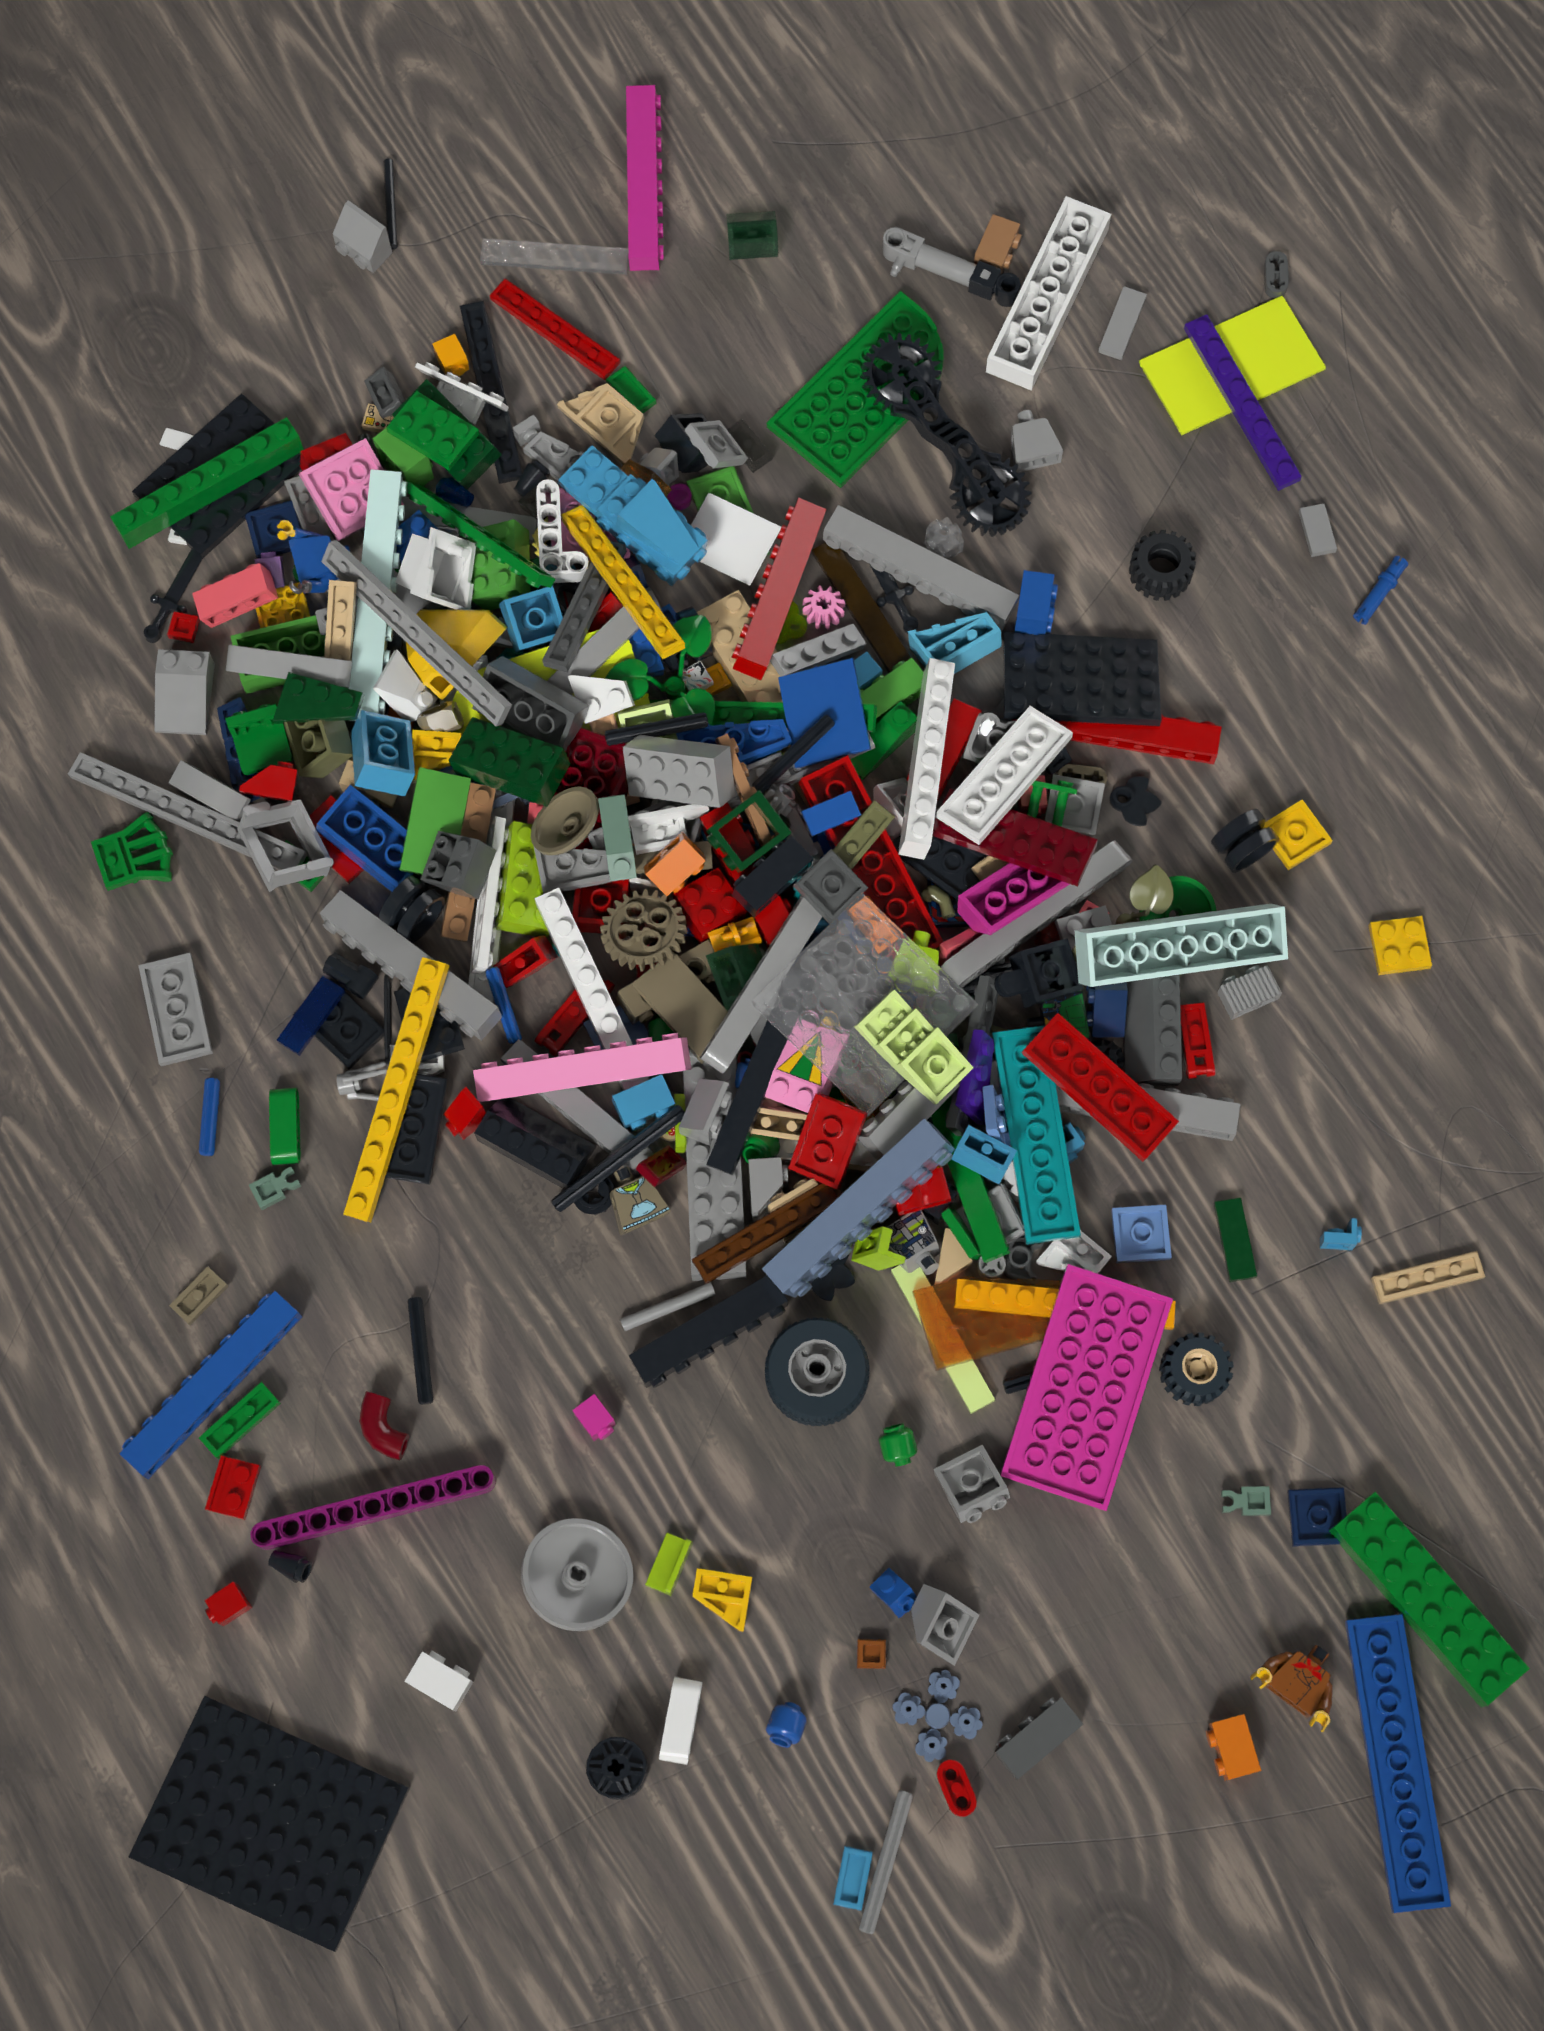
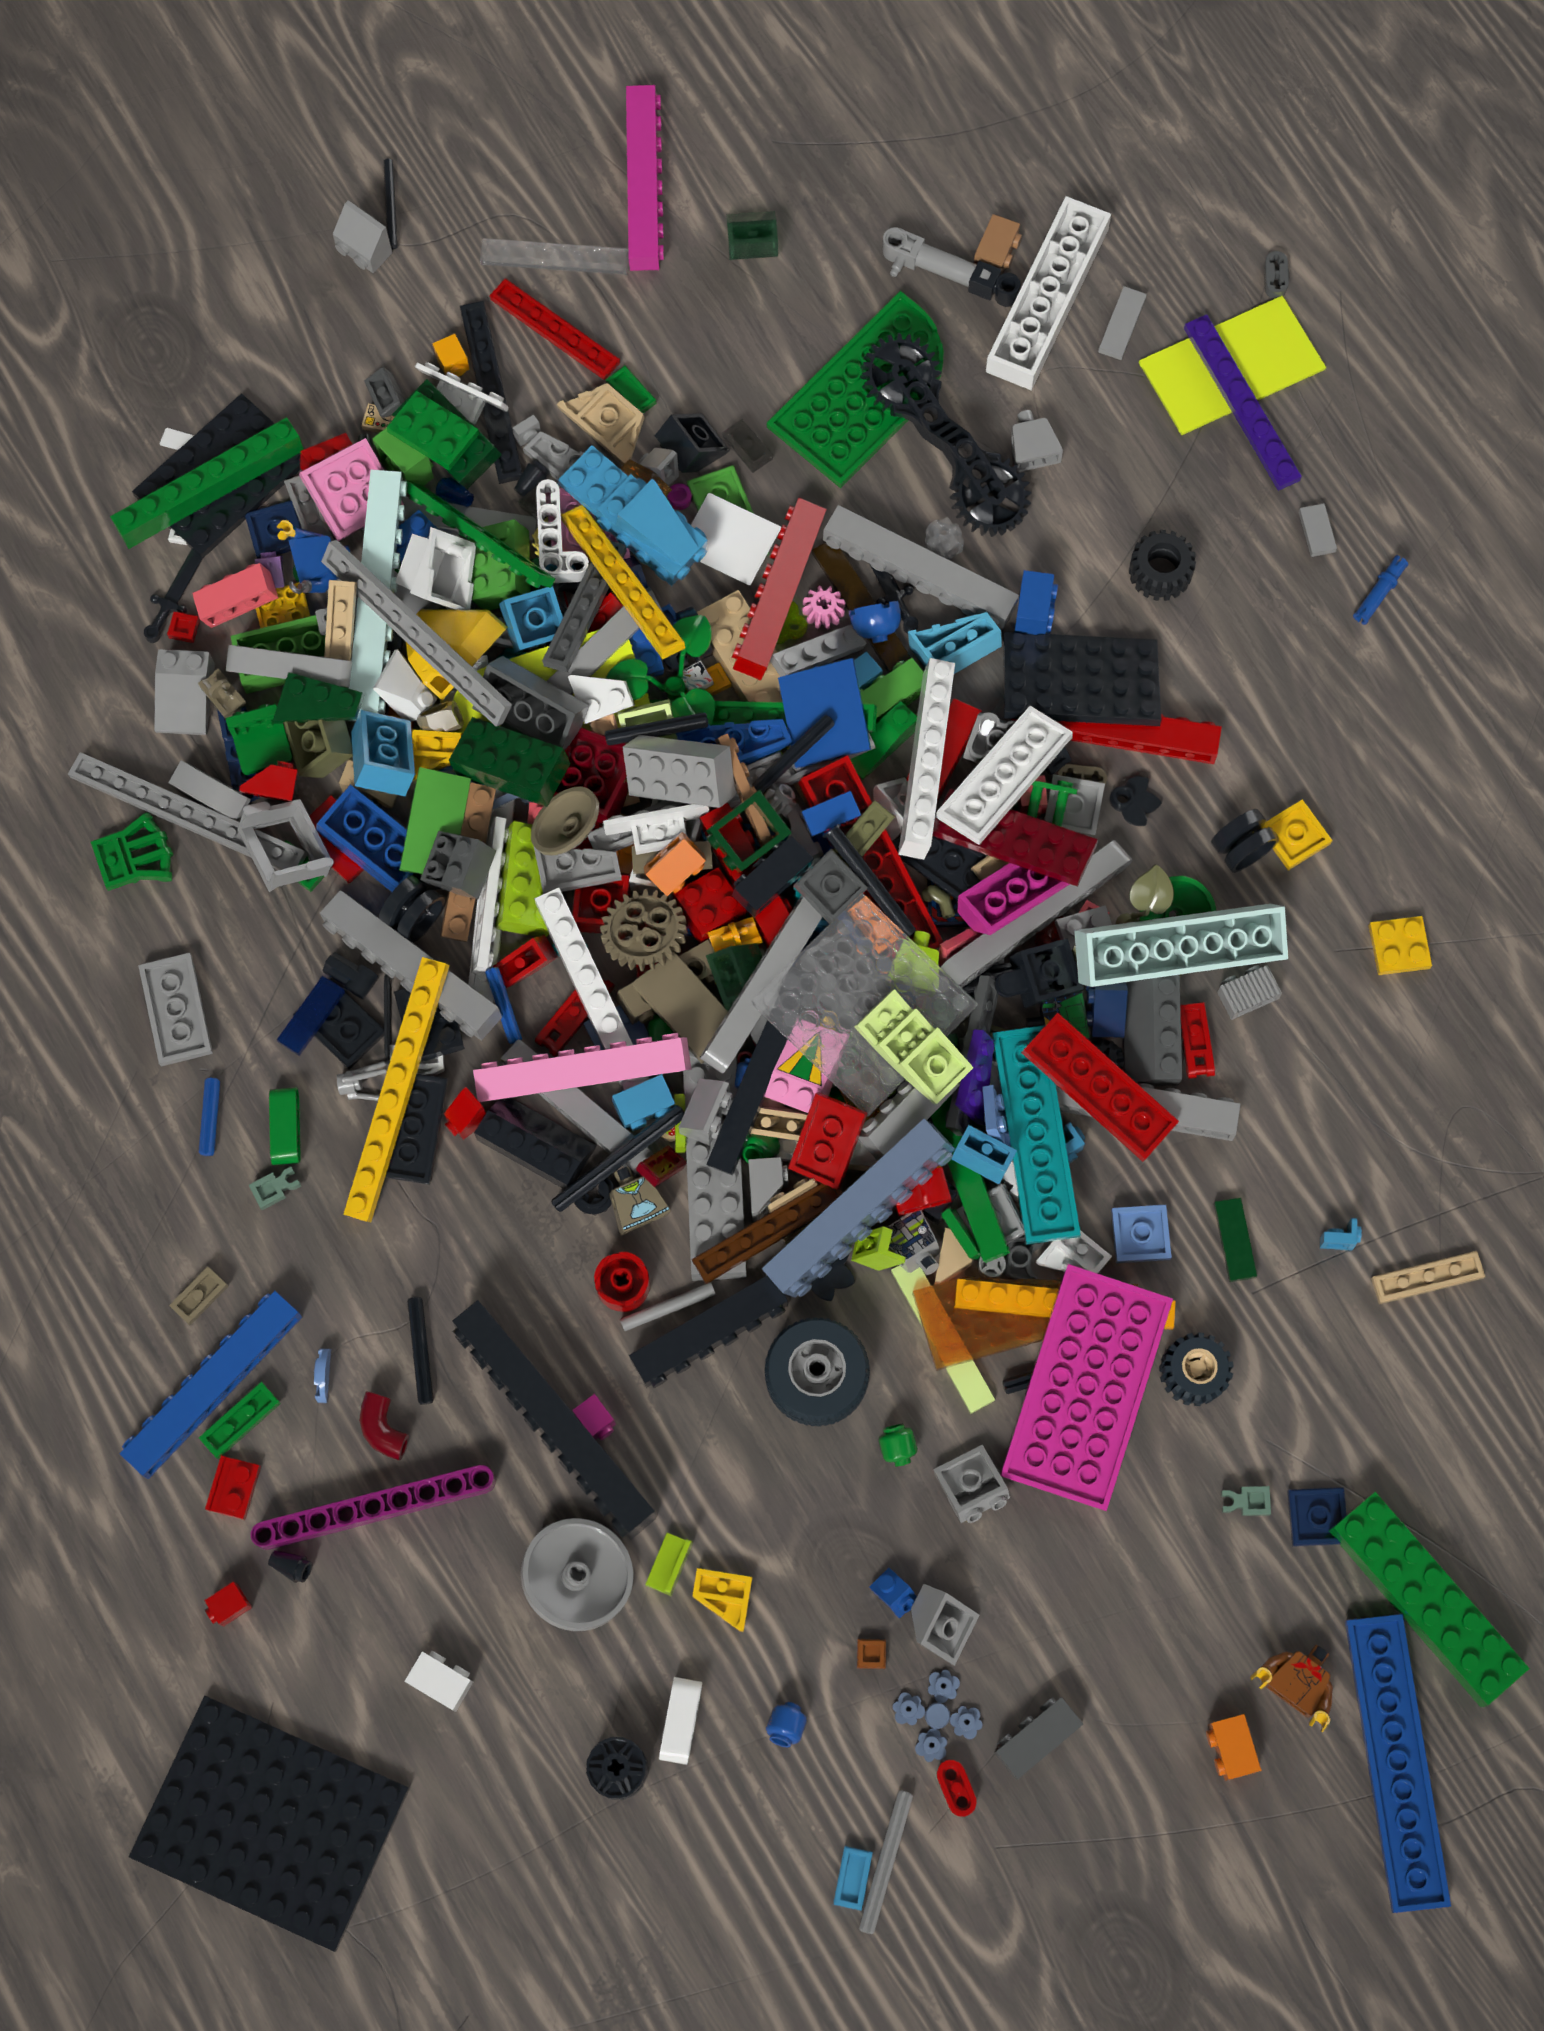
sand green slope [598,794,637,882] -> none
light grey plate [685,420,748,469] -> none
none -> dark tan hips [198,668,247,718]
none -> medium blue tile [314,1348,331,1403]
none -> black brick [452,1300,656,1540]
none -> red brick [594,1252,650,1312]
none -> black axle [822,823,916,938]
none -> blue cylinder [849,601,901,643]

